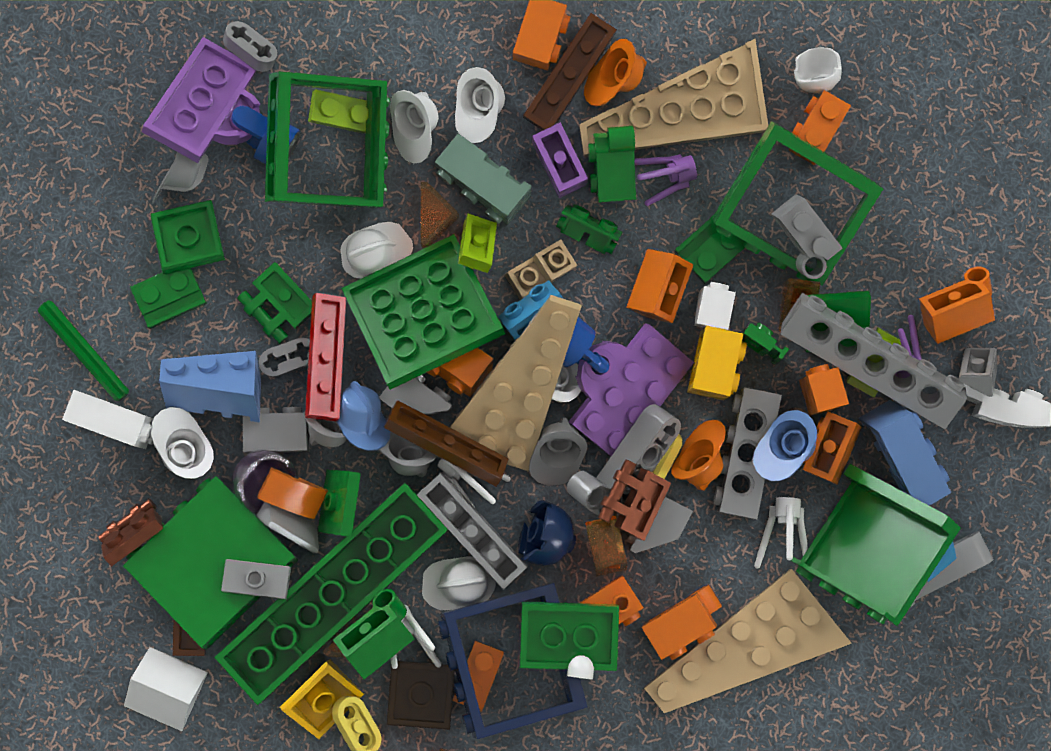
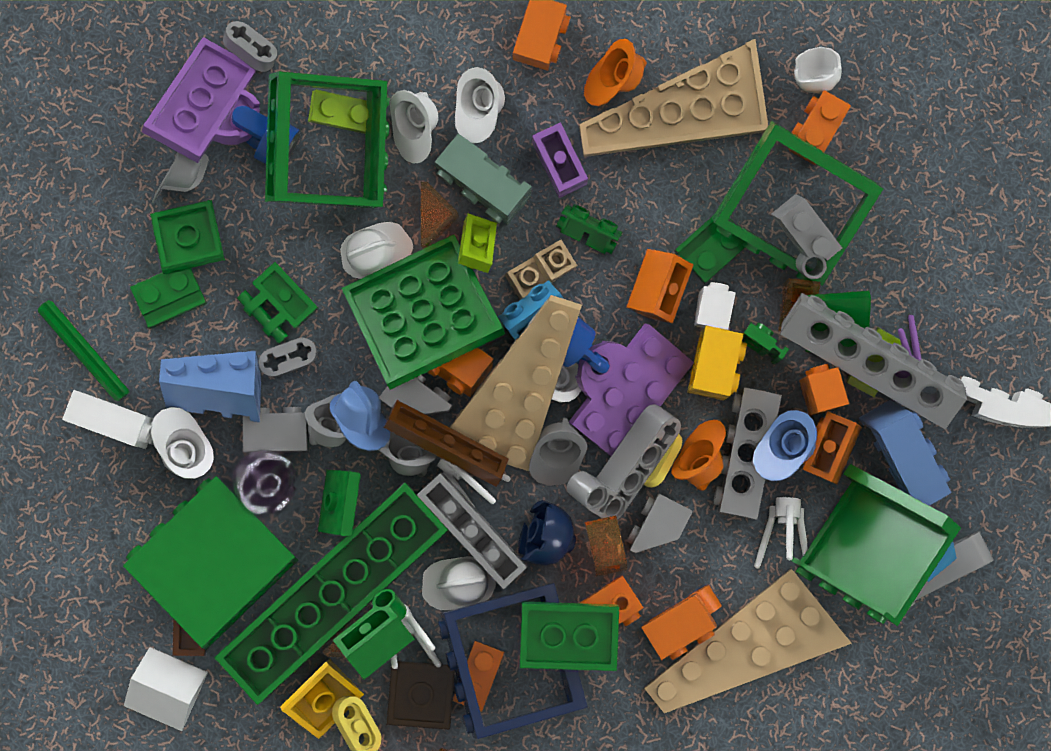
copper plate [98,498,163,567] -> none
light grey plate [221,559,291,600] -> none
light grey slope [256,502,319,554] -> none
orange slope [257,467,328,519] -> none
plate [305,293,346,422] -> none
reddish brown plate [523,13,617,130] -> none
white hinge [567,655,594,680] -> none
green hinge [588,126,636,202] -> none
copper plate [598,459,671,541] -> none
medium lavender plant [635,154,697,206] -> none
orange hinge [919,267,995,344] -> none
light grey slope [959,348,997,397] -> none

